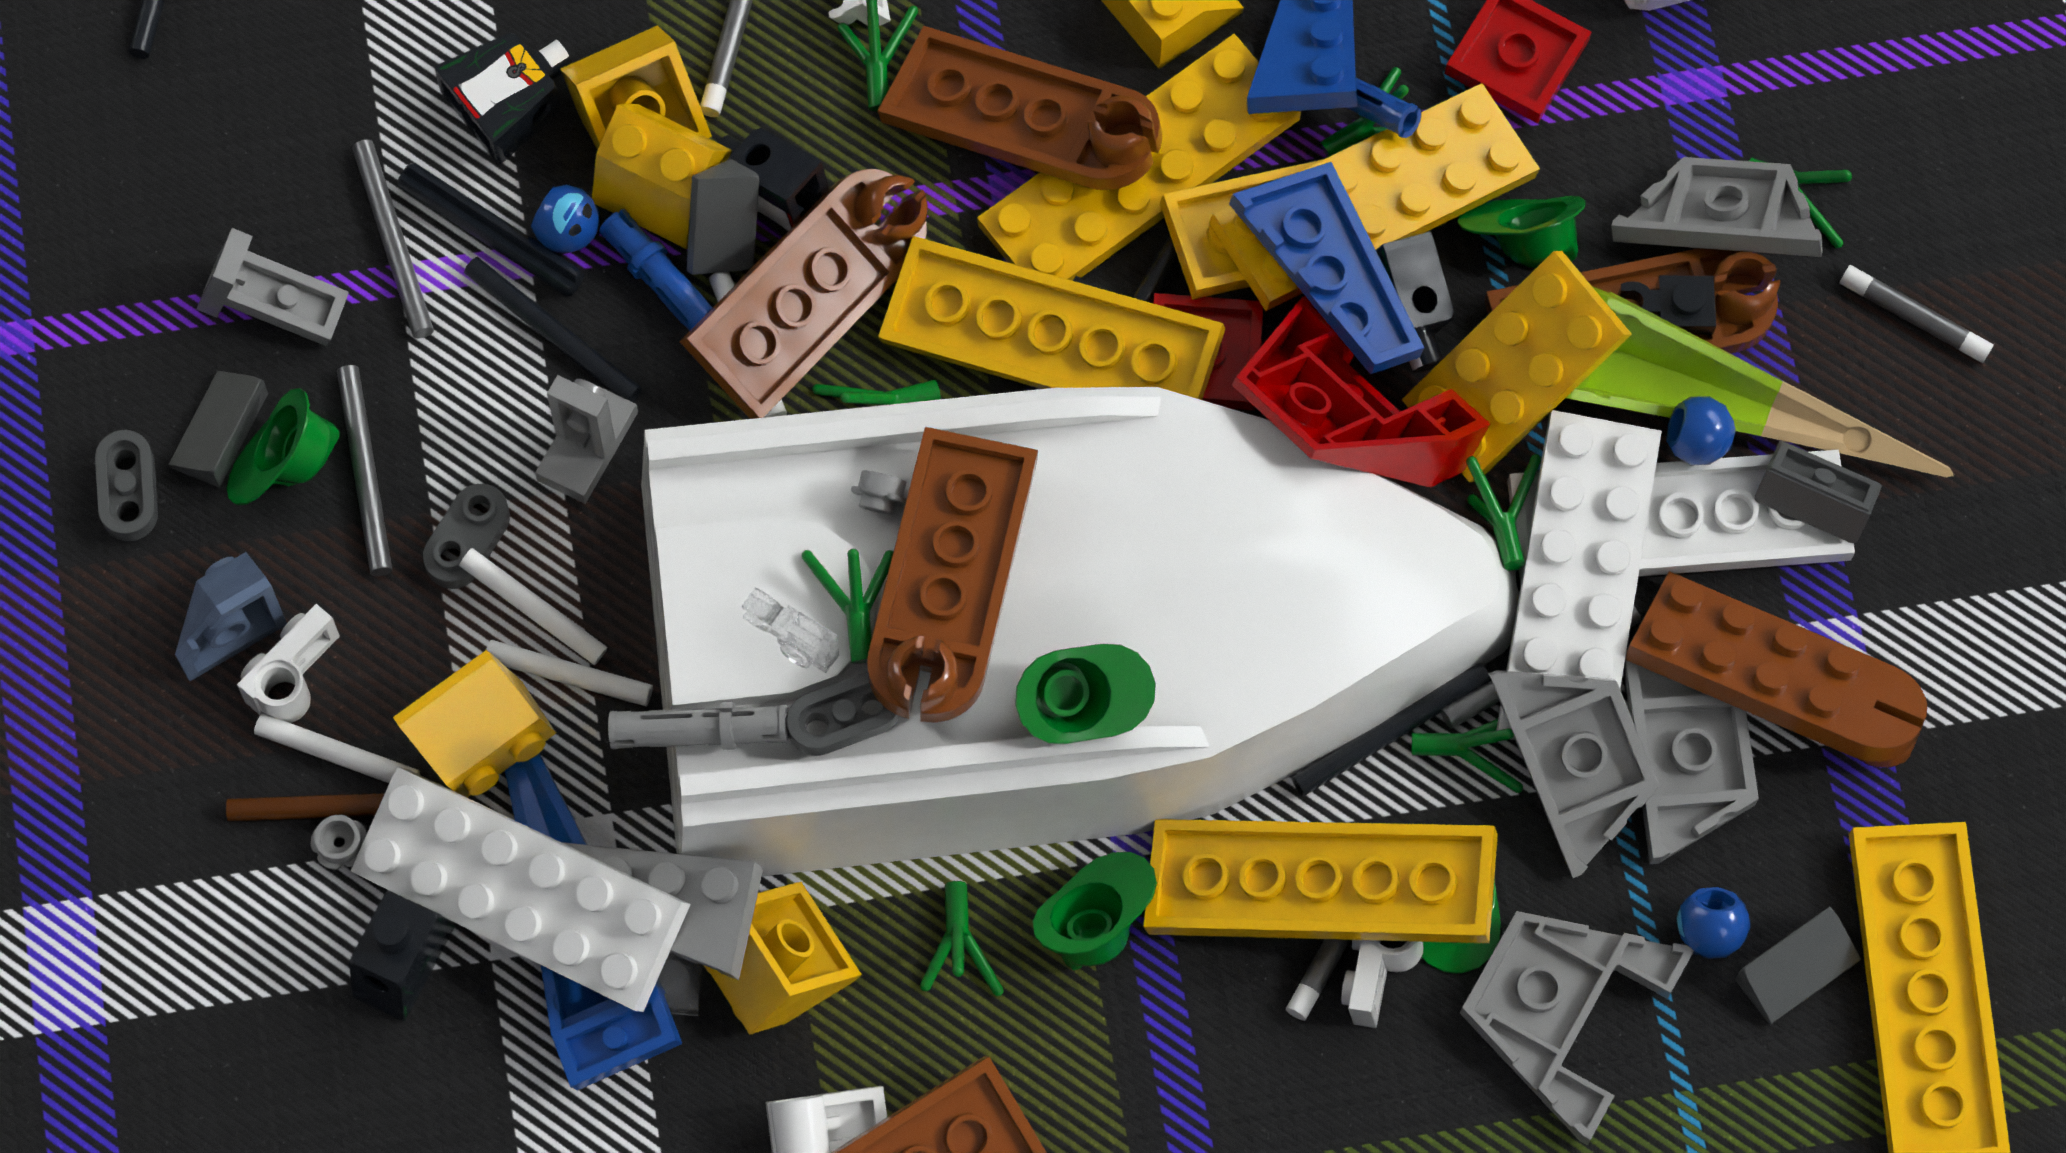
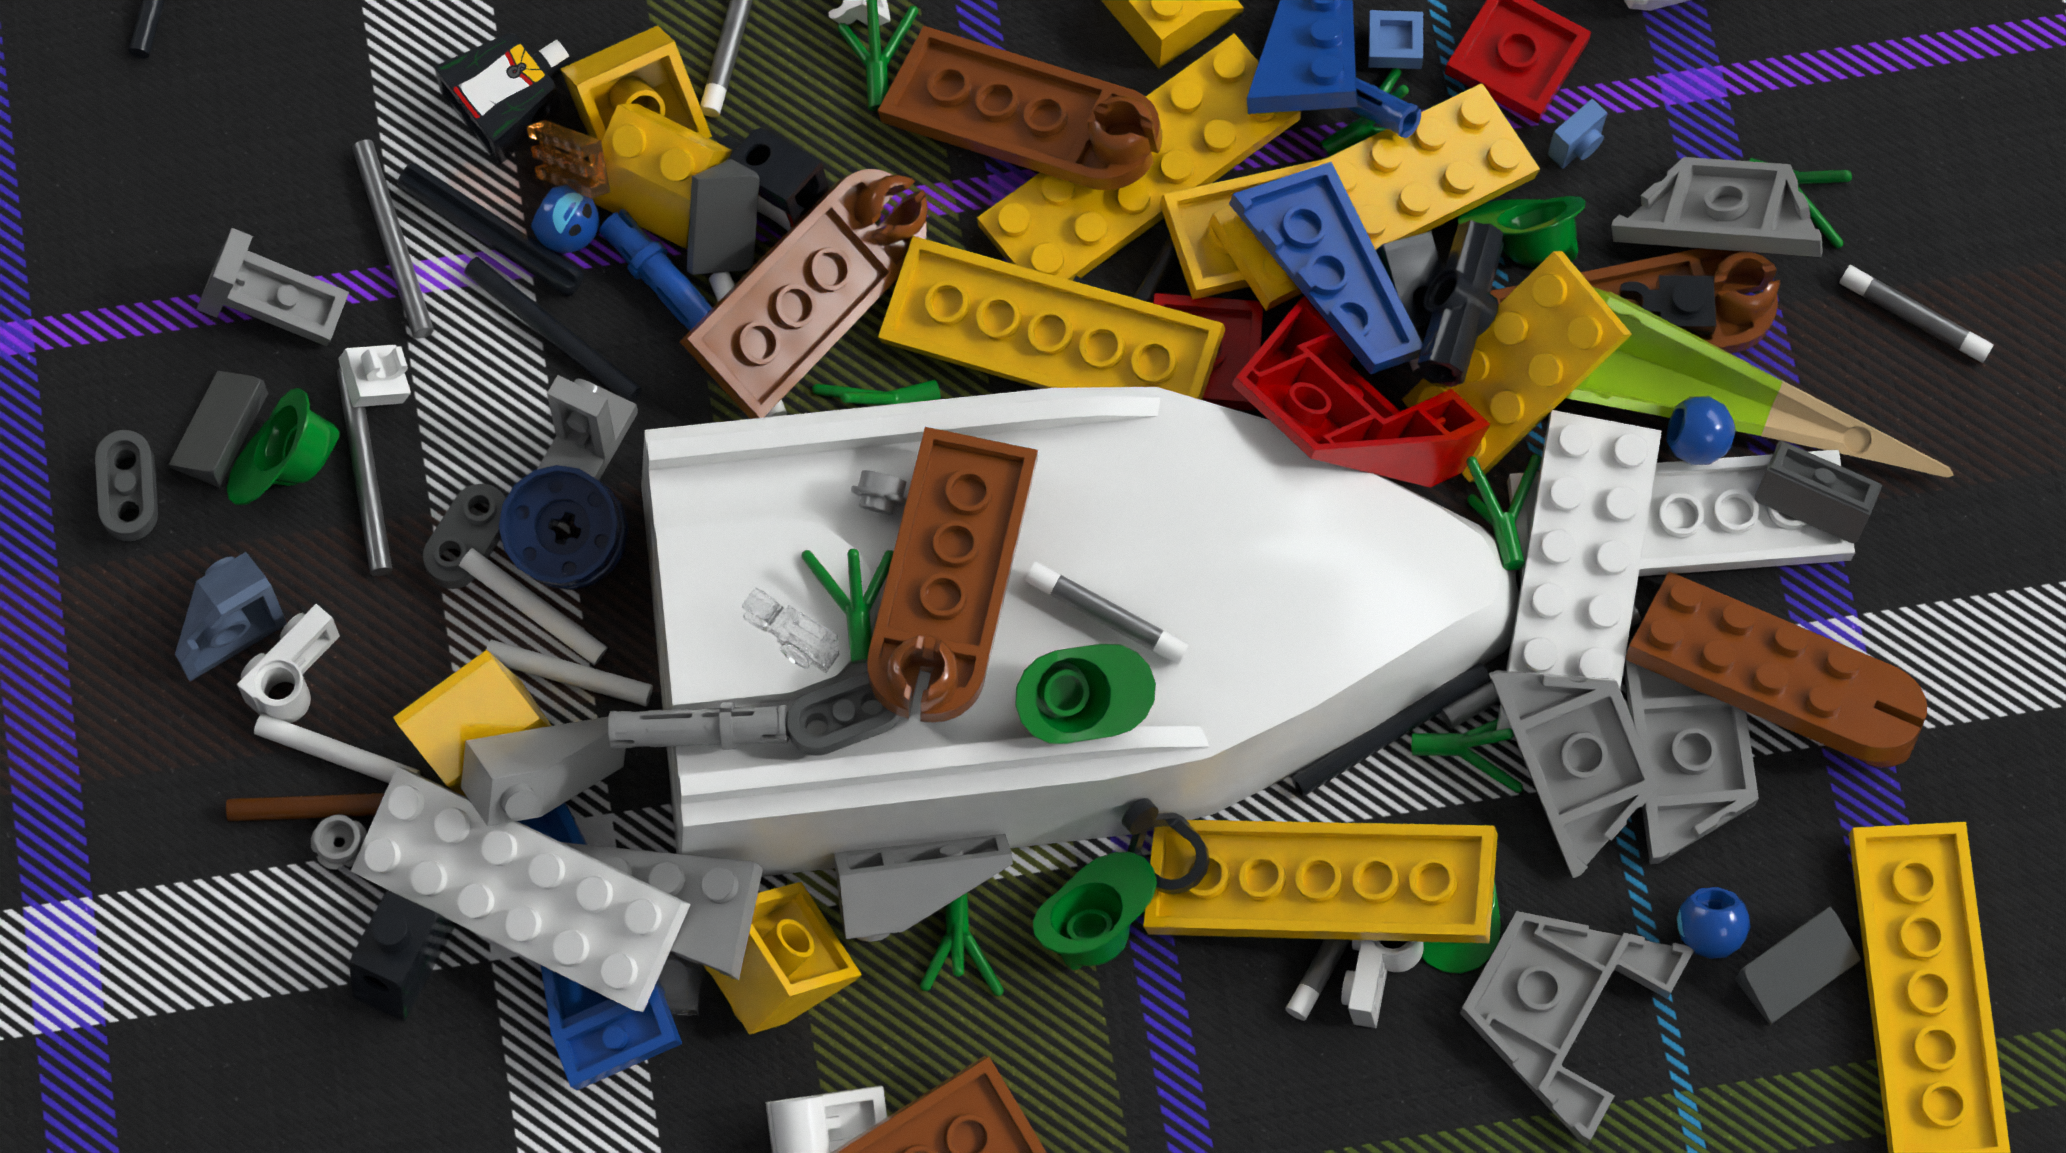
none -> white tile [338,345,411,407]
none -> light grey slope [461,716,626,826]
none -> dark blue wheel [499,465,629,591]
none -> clear orange tile [527,120,610,199]
none -> light grey slope [834,834,1013,942]
none -> flat silver bar [1024,561,1189,665]
none -> black piece [1122,798,1210,894]
none -> medium blue plate [1368,10,1423,69]
none -> black piece [1417,220,1504,387]
none -> medium blue plate [1547,99,1607,169]

